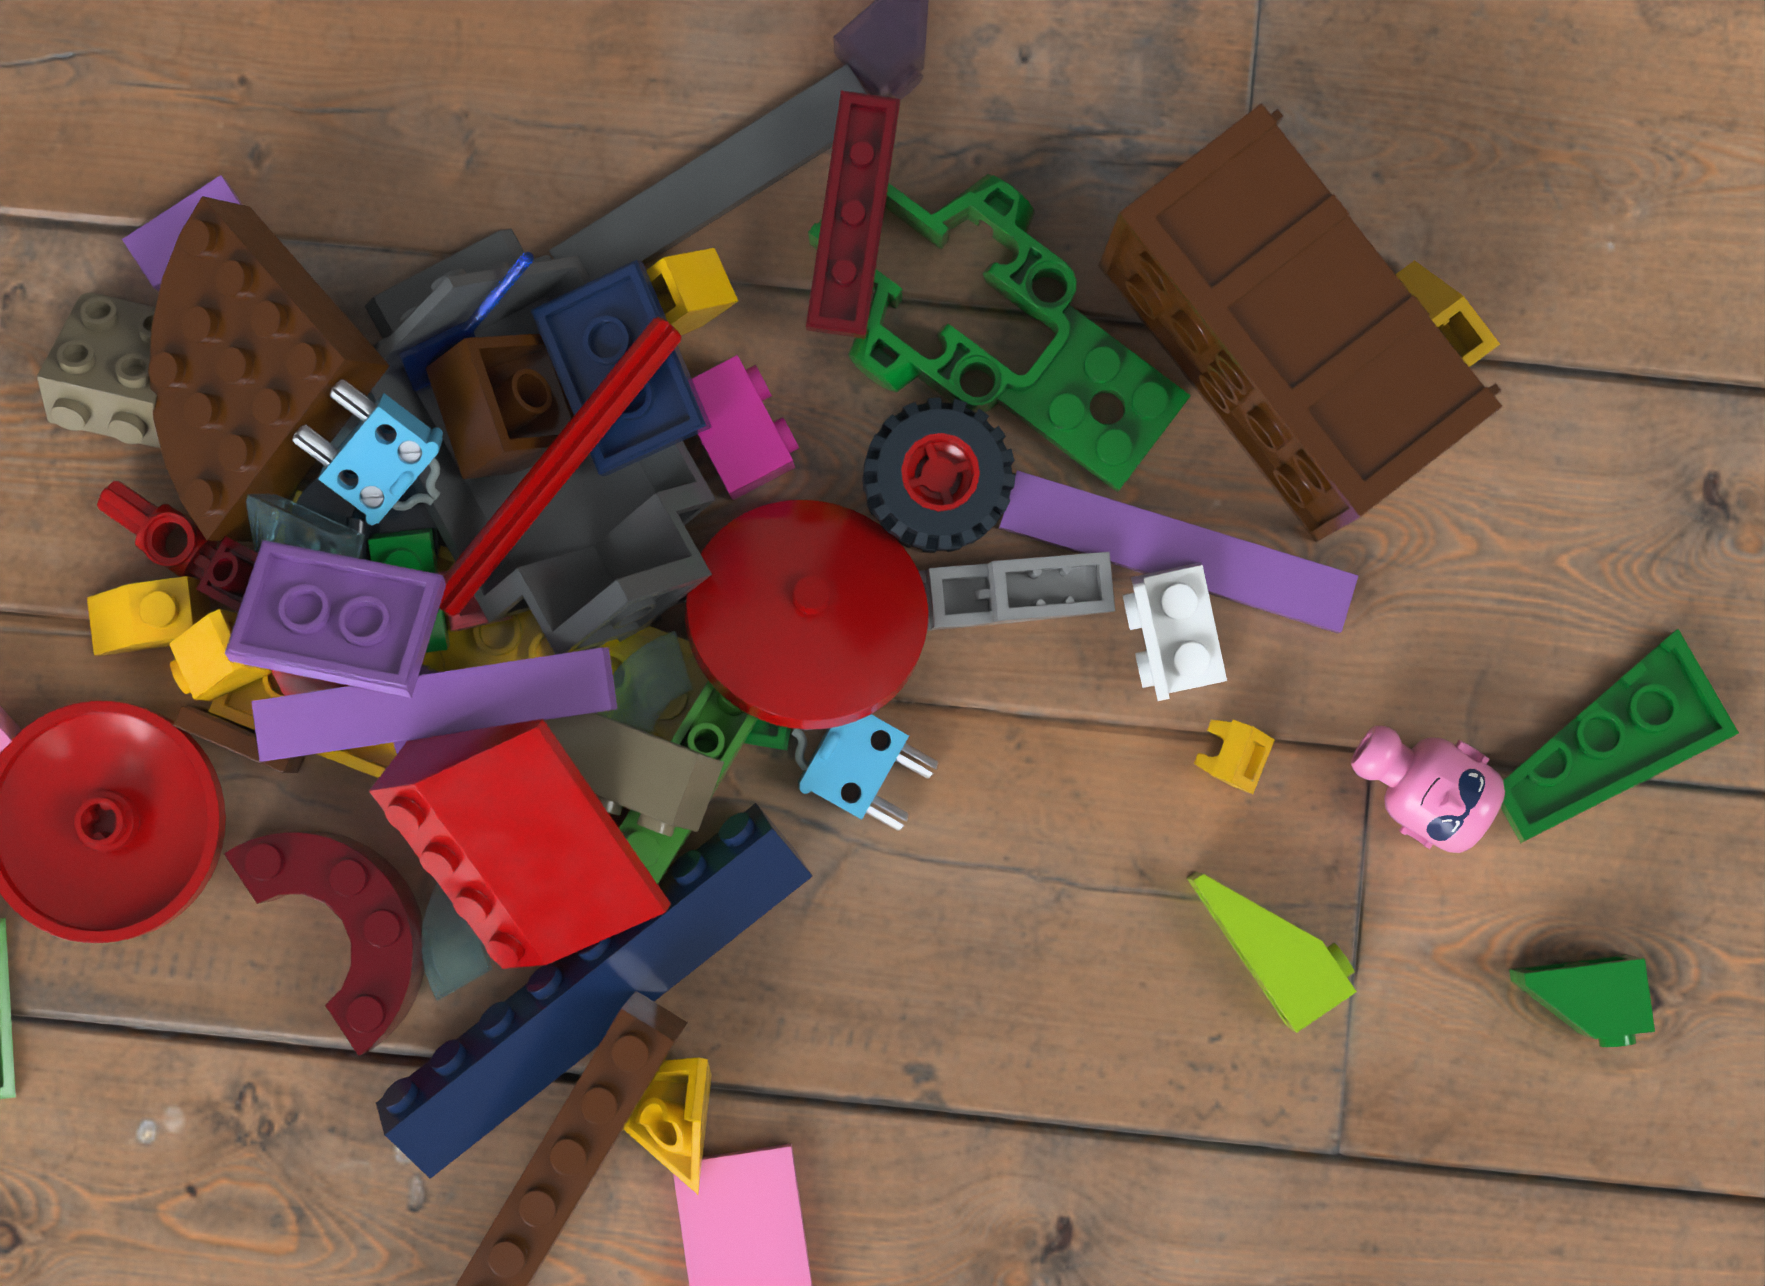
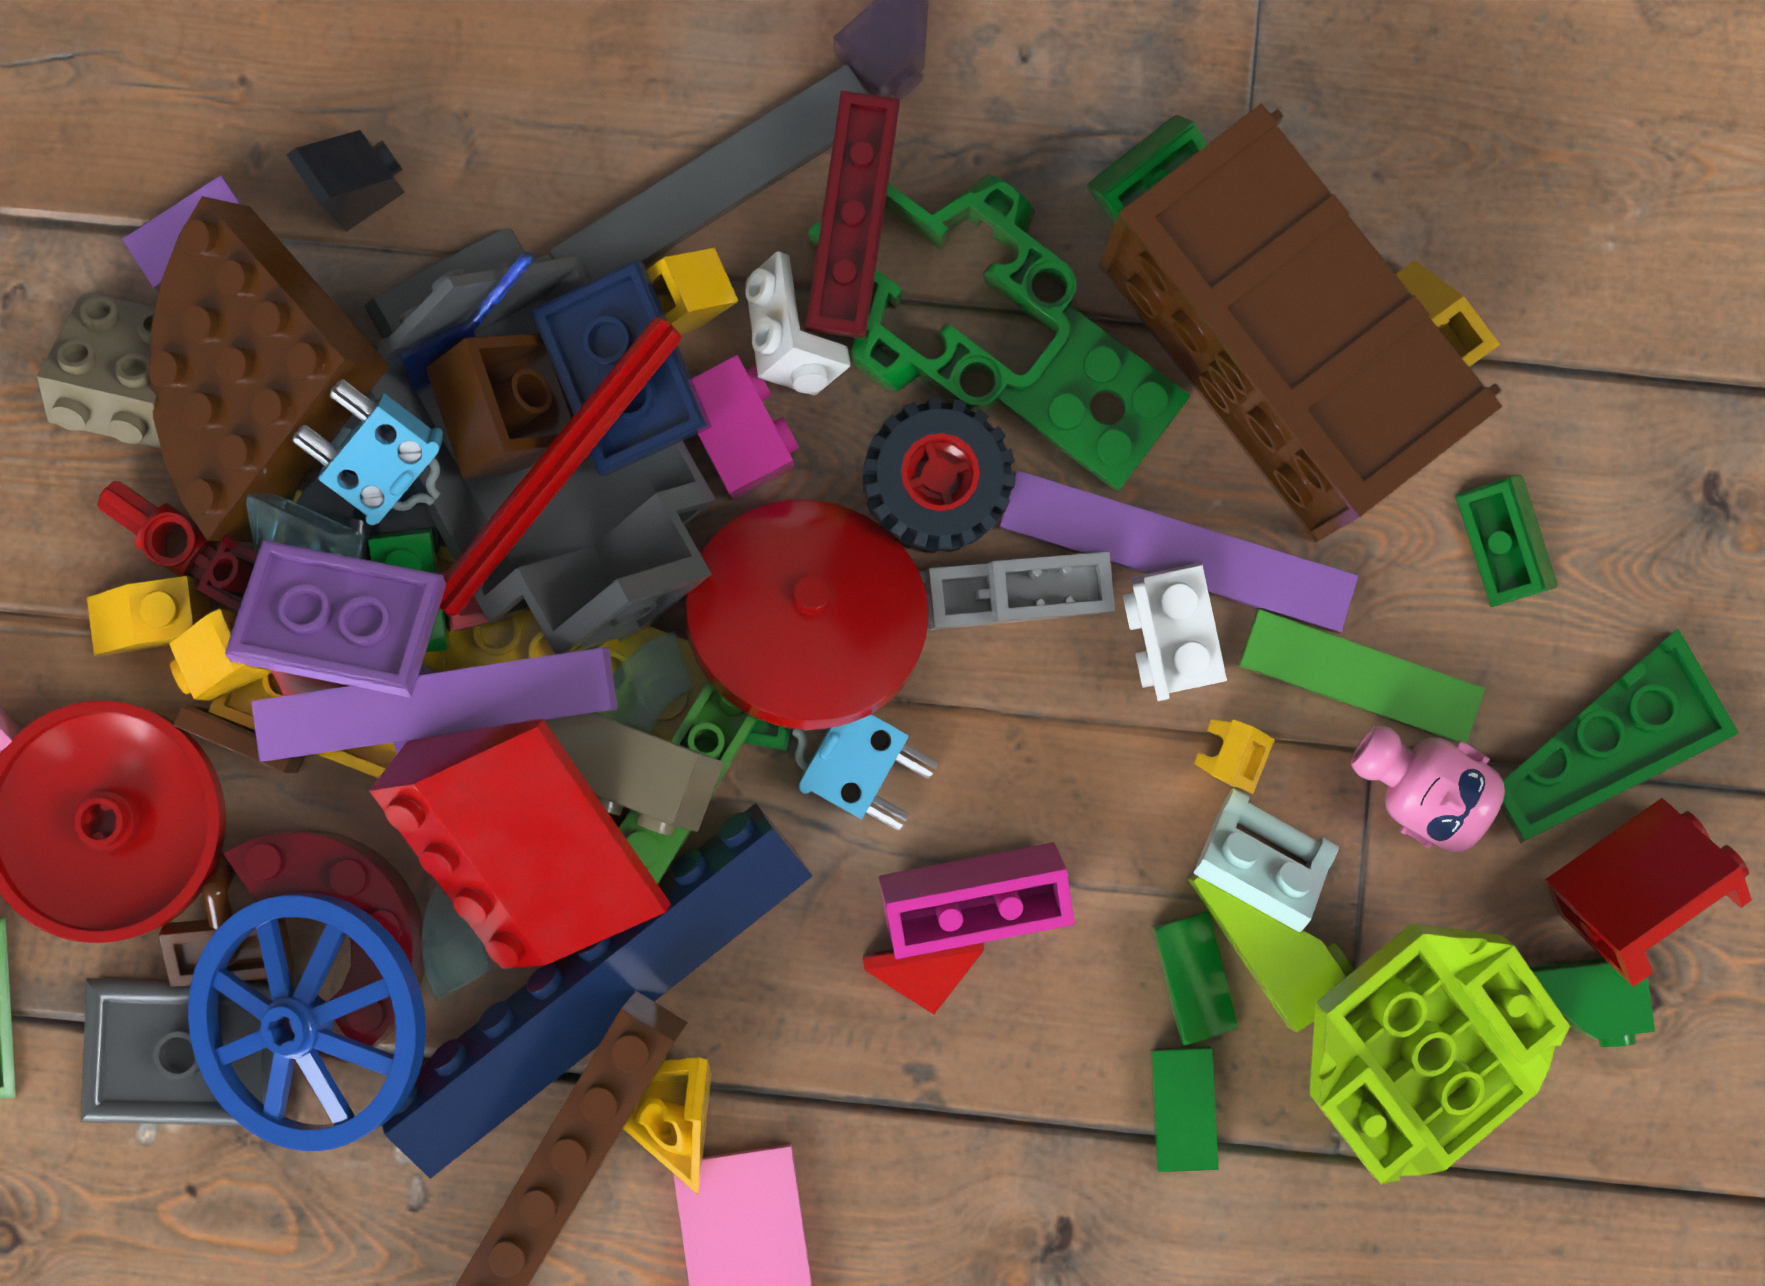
none -> dark grey piece [81,978,274,1126]
none -> reddish brown plate [159,853,294,987]
none -> blue wheel [188,892,426,1151]
none -> black slope [286,130,405,231]
none -> white bracket [745,251,851,396]
none -> red slope [863,943,984,1014]
none -> dark pink brick [878,842,1075,959]
none -> green slope [1087,115,1207,223]
none -> green tile [1150,1046,1219,1172]
none -> green slope [1151,911,1239,1046]
none -> light aqua plate [1193,787,1339,932]
none -> bright green tile [1237,609,1485,743]
none -> lime piece [1309,923,1570,1185]
none -> green slope [1455,475,1558,608]
none -> red panel [1545,798,1752,987]

